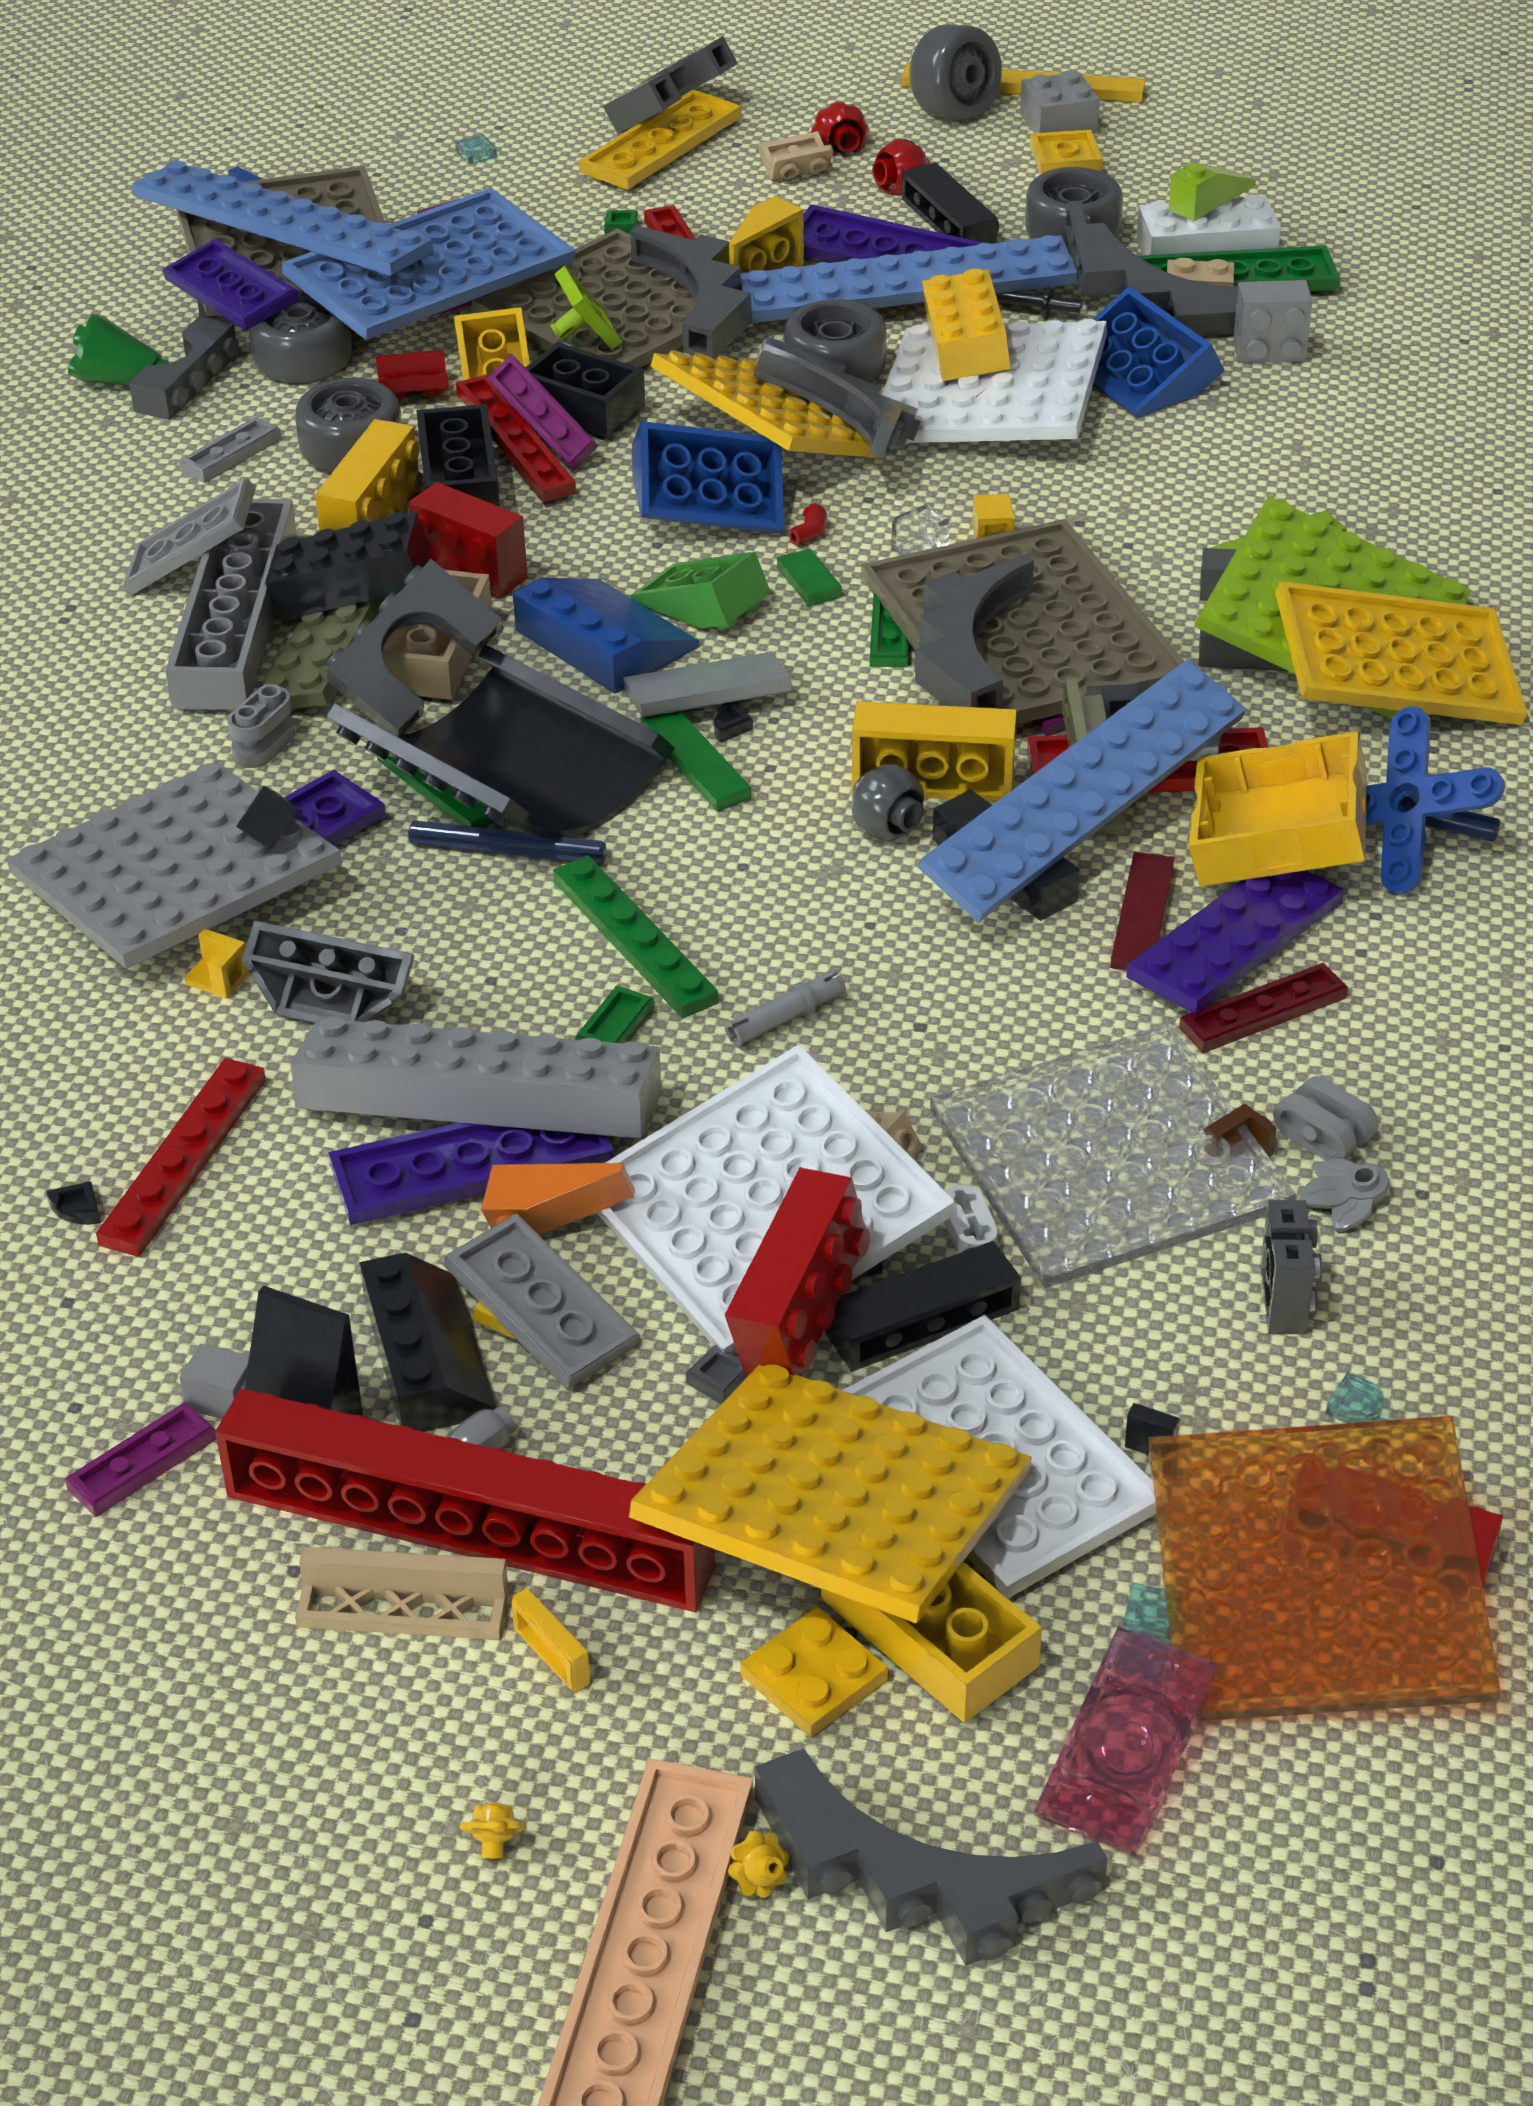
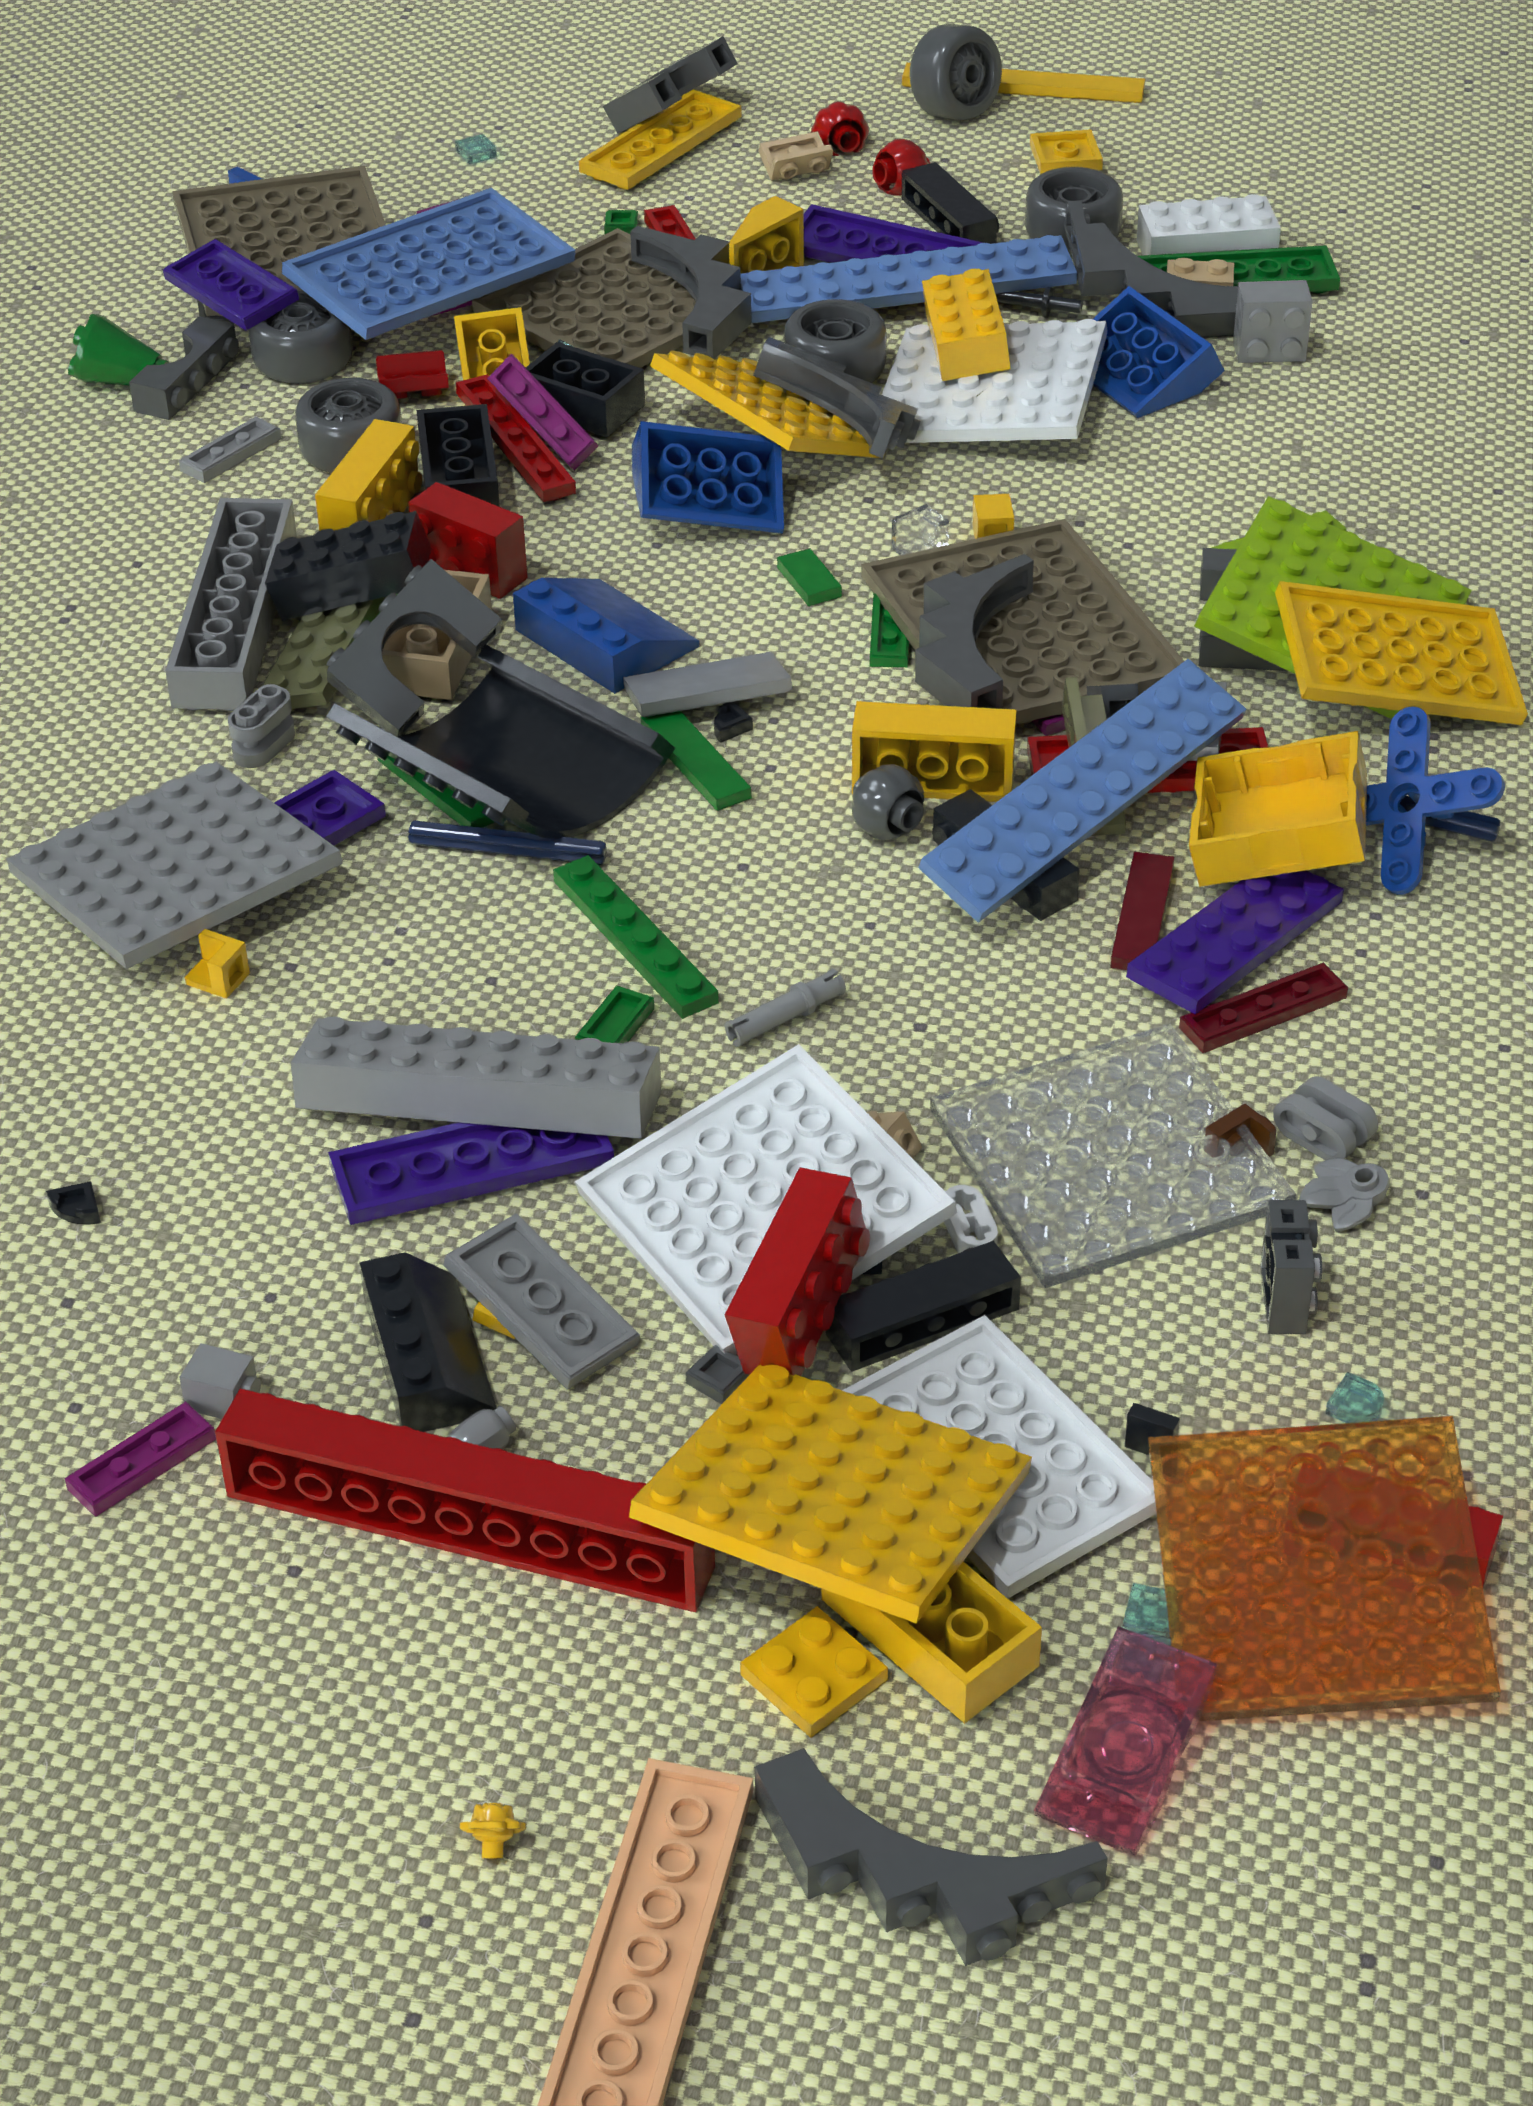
red plate [96,1058,266,1257] -> none
light grey tile [123,478,256,595] -> none
medium blue plate [132,161,433,276] -> none
black panel [236,785,304,849] -> none
dark grey wedge [242,920,415,1024] -> none
black slope [245,1285,363,1416] -> none
tan fence [295,1546,509,1640] -> none
orange slope [481,1163,635,1235] -> none
yellow tile [511,1587,591,1693] -> none
lime tile [550,265,623,350] -> none
bright green slope [630,552,771,630] -> none
yellow plant [728,1830,789,1898] -> none
red arm [789,503,828,546] -> none
light grey brick [1020,70,1100,134] -> none
lime slope [1169,163,1256,221] -> none

